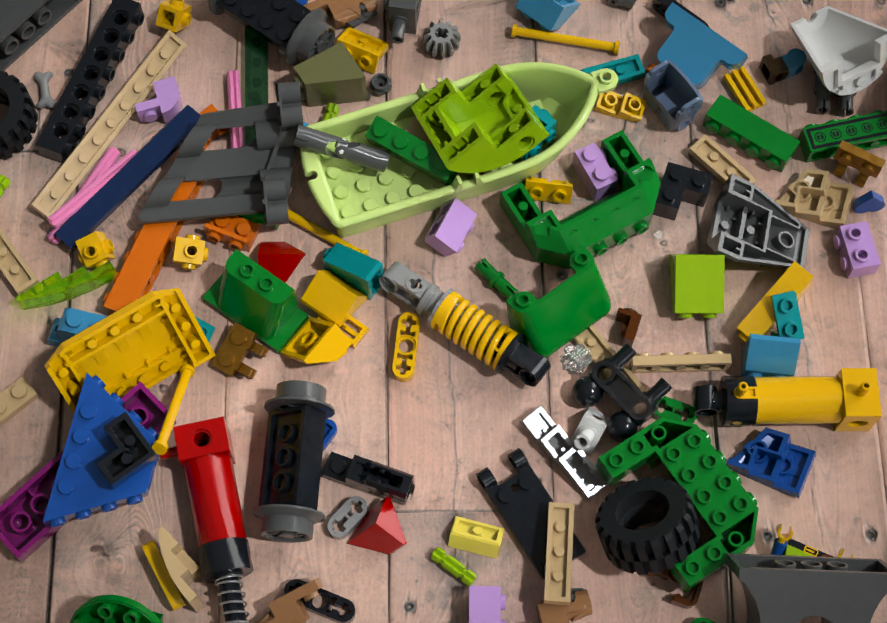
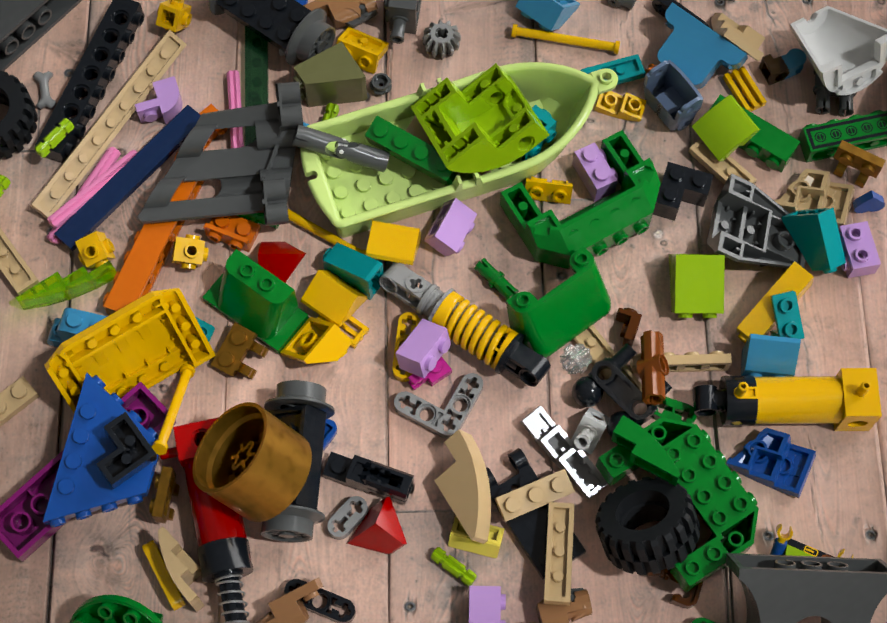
none -> lime axle [34,118,74,158]
none -> pearl gold plate [149,466,180,524]
none -> pearl gold wheel [193,402,312,522]
none -> yellow slope [366,220,421,265]
none -> light grey beam [394,373,483,439]
none -> lavender brick [395,319,451,378]
none -> dark pink plate [408,356,452,390]
none -> tan slope [434,429,491,544]
none -> tan plate [495,469,575,522]
none -> green slope [611,415,681,486]
none -> dark orange piece [636,330,669,406]
none -> lime slope [691,95,760,162]
none -> tan slope [711,13,765,61]
none -> teal slope [782,208,846,274]

